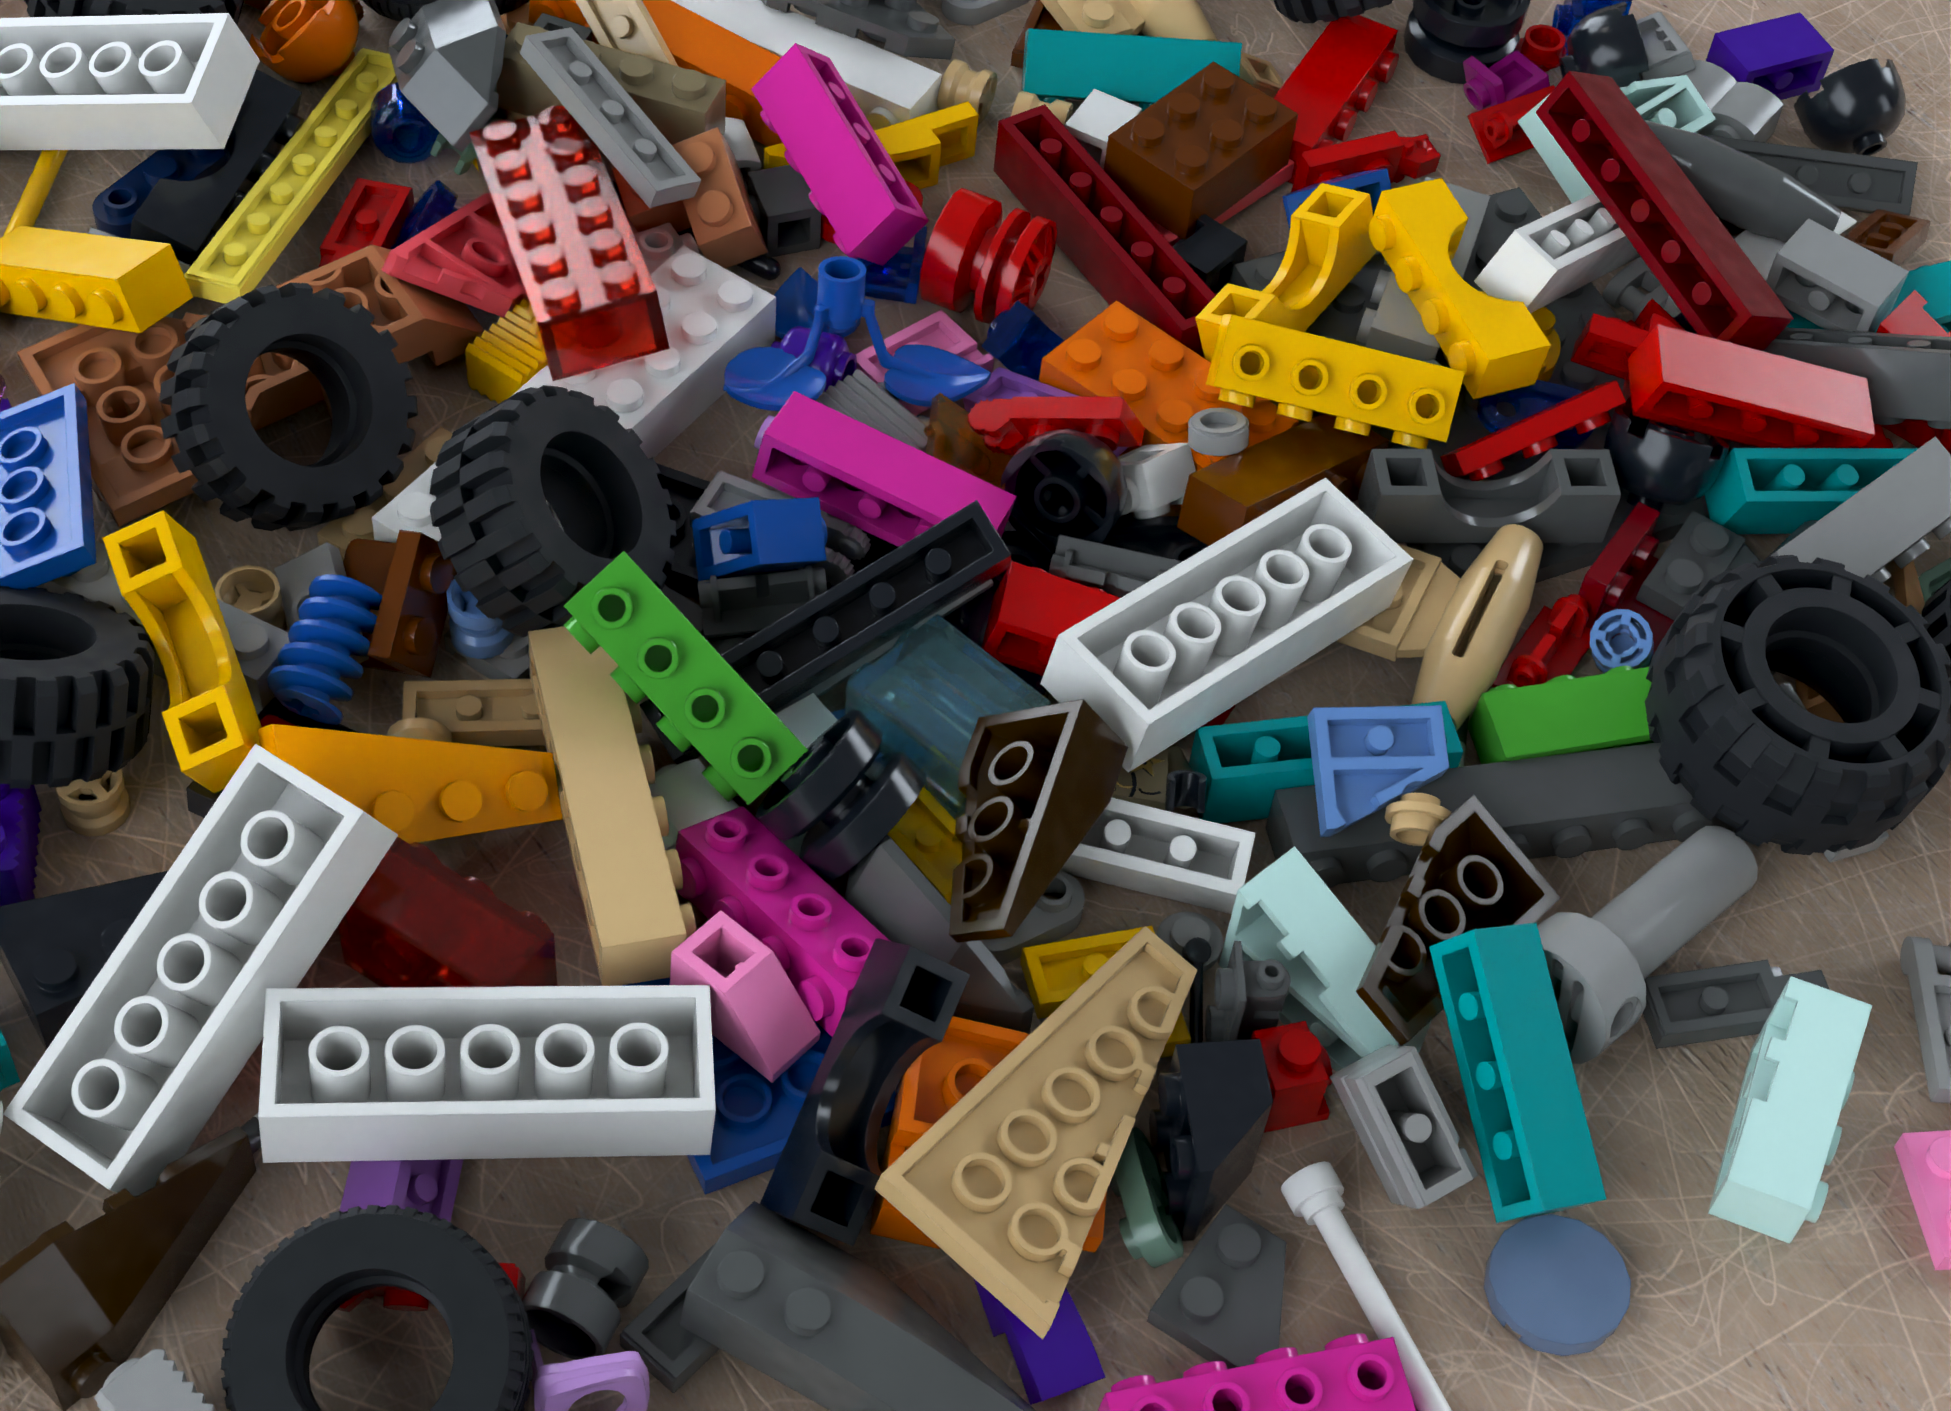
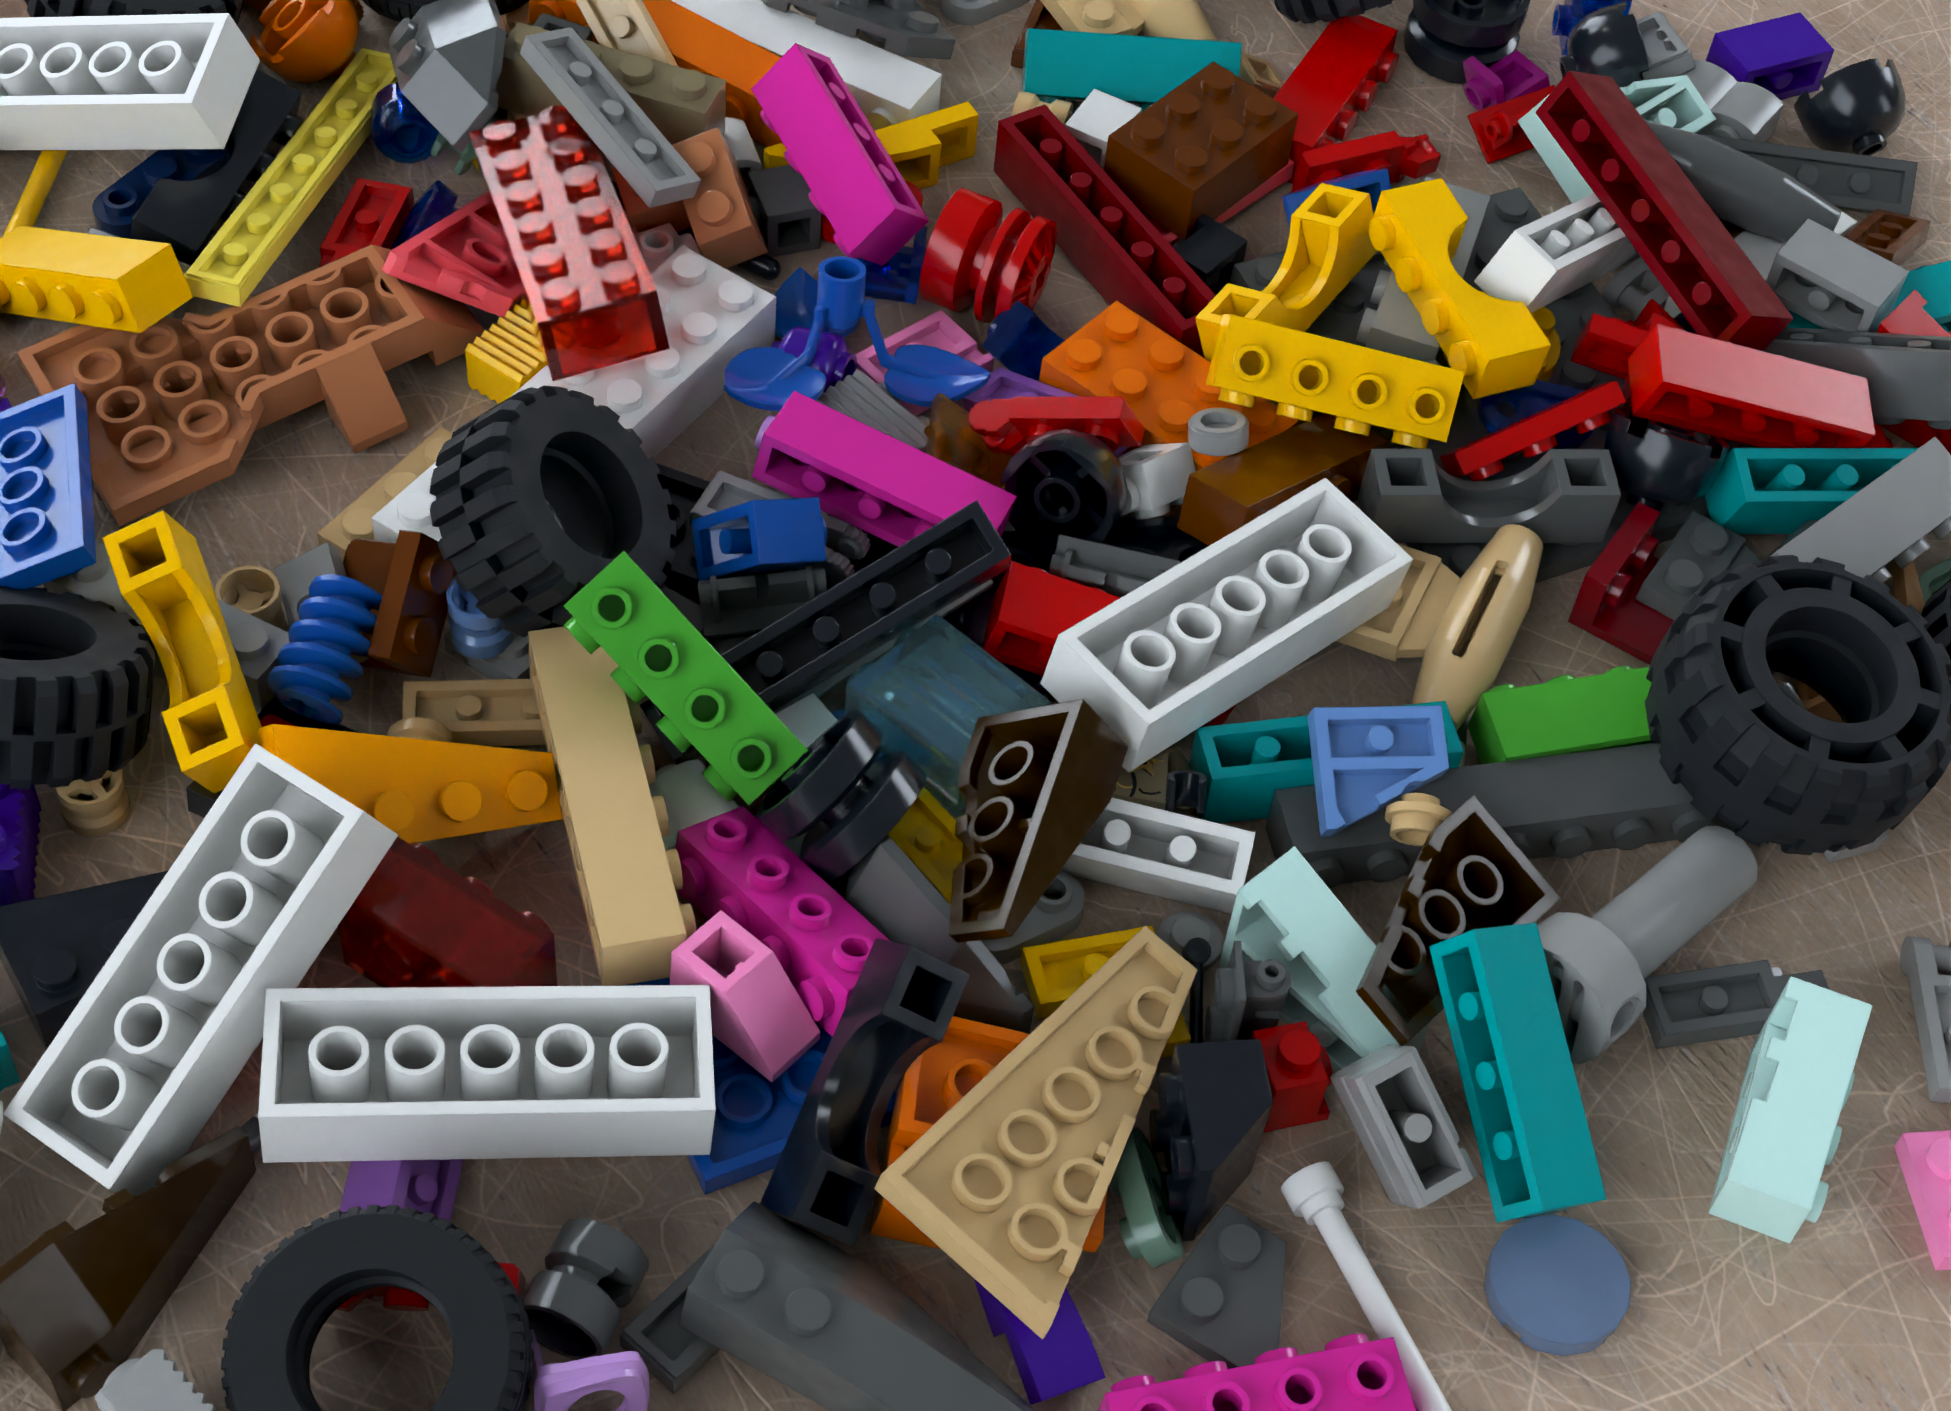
black tyre [159,282,418,531] -> none
tan wheel [937,59,998,124] -> none
red hinge [1491,594,1591,688] -> none
red plate [1517,24,1567,72] -> none
medium blue wheel [1590,609,1654,674] -> none

